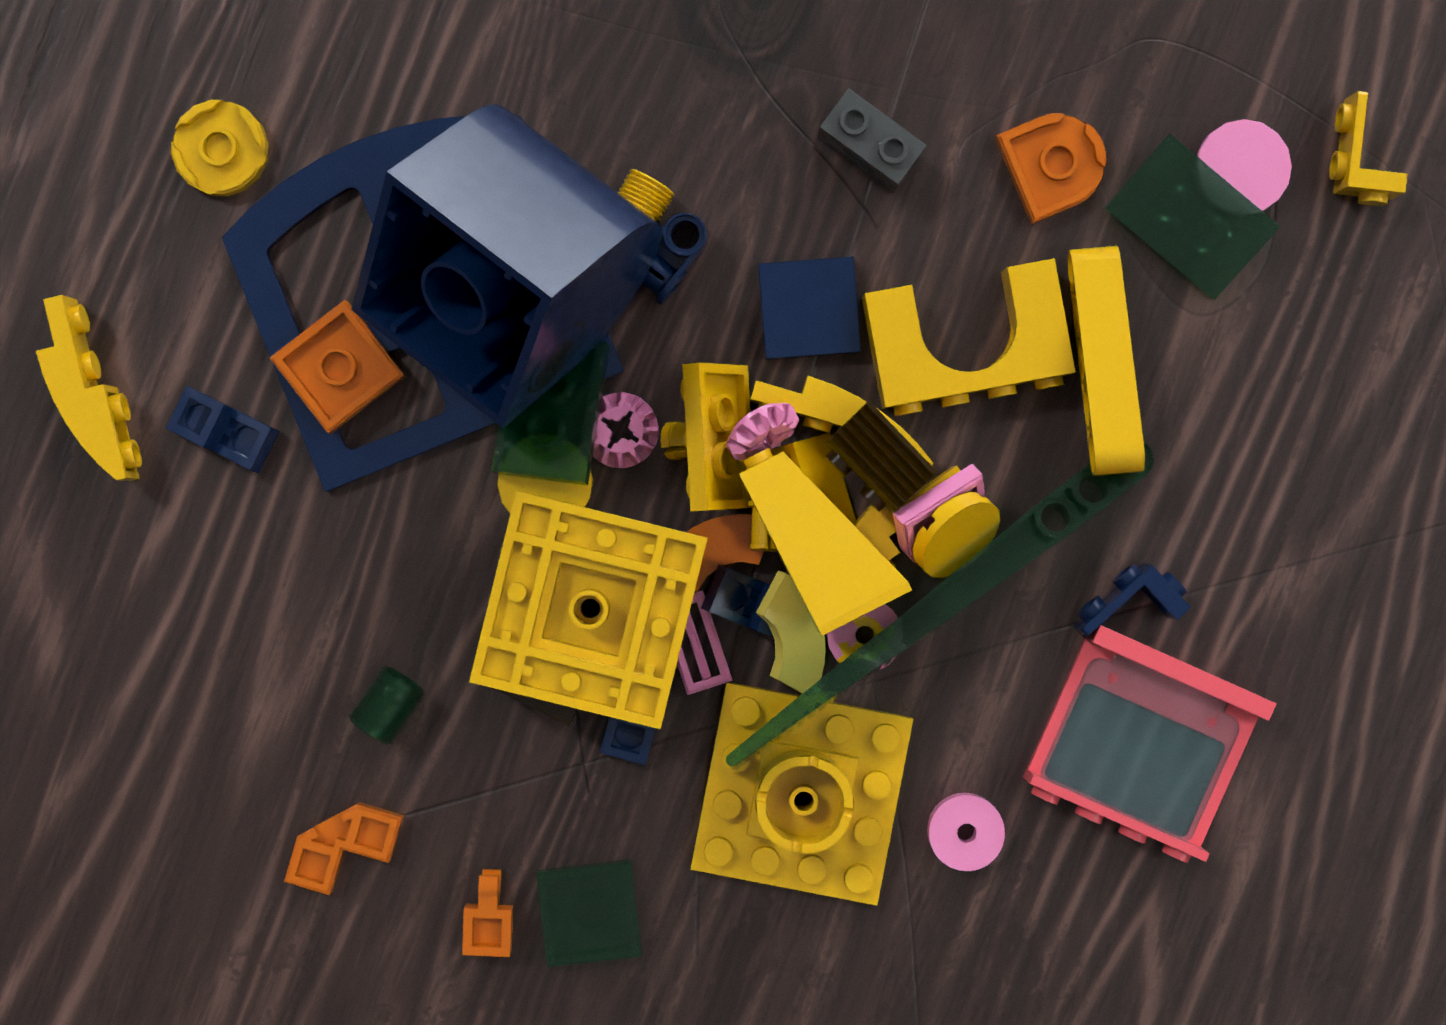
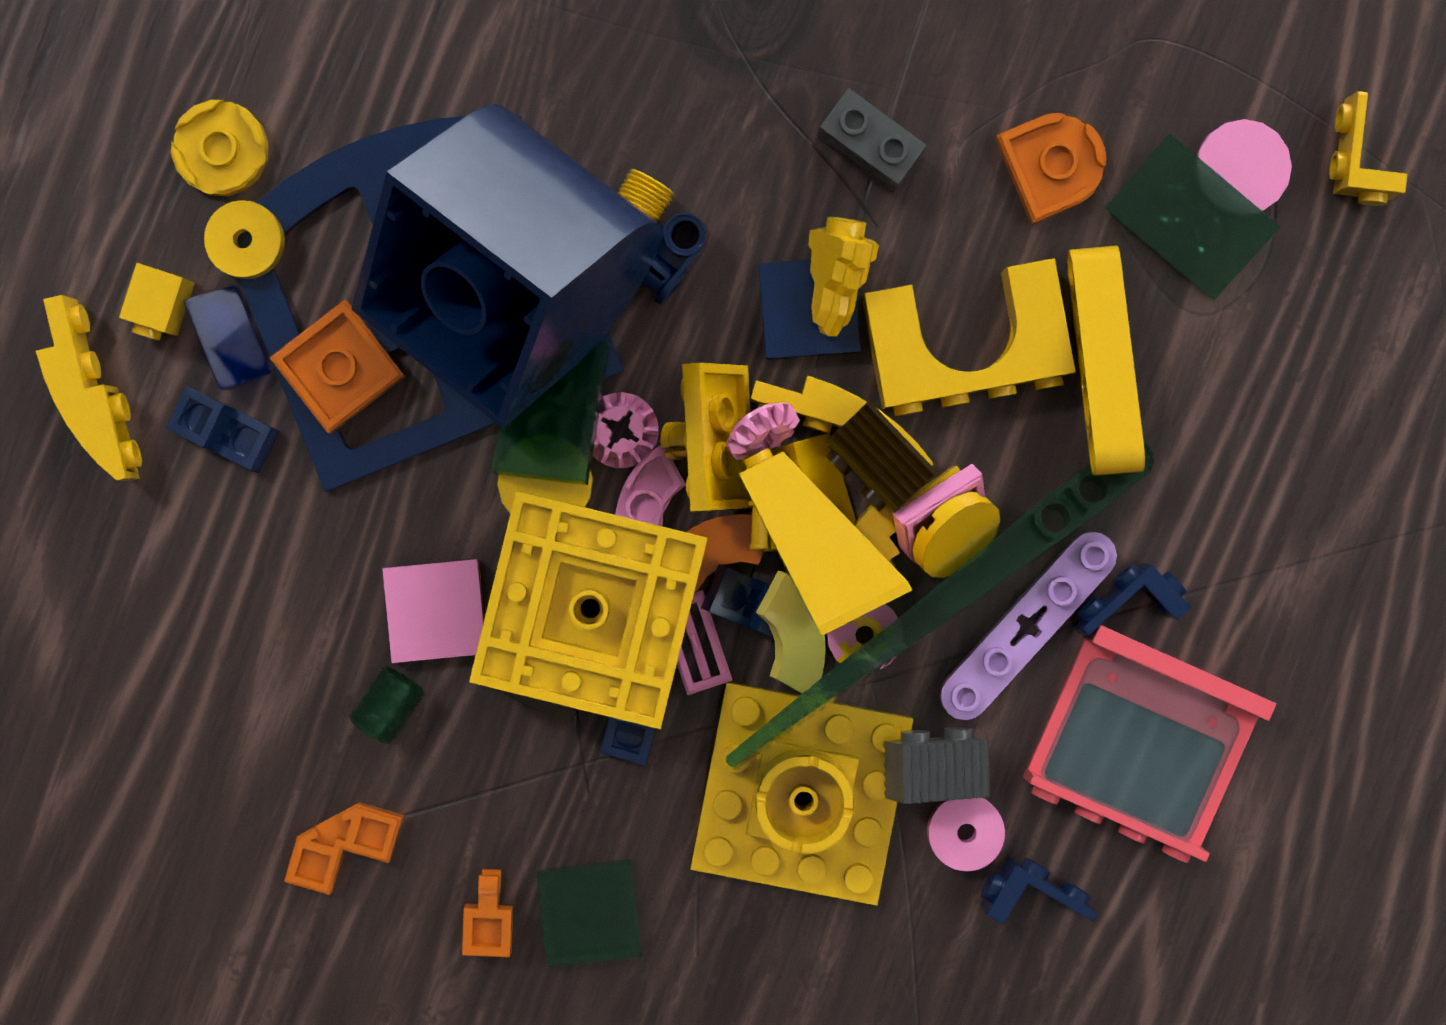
none -> yellow brick [119,263,195,341]
none -> clear blue slope [184,285,271,391]
none -> yellow piece [204,200,285,279]
none -> bright pink tile [382,559,485,663]
none -> bright pink tile [615,445,686,526]
none -> yellow rock [808,217,879,337]
none -> dark grey brick [883,727,990,804]
none -> lavender piece [939,532,1117,720]
none -> dark blue bracket [980,857,1099,924]

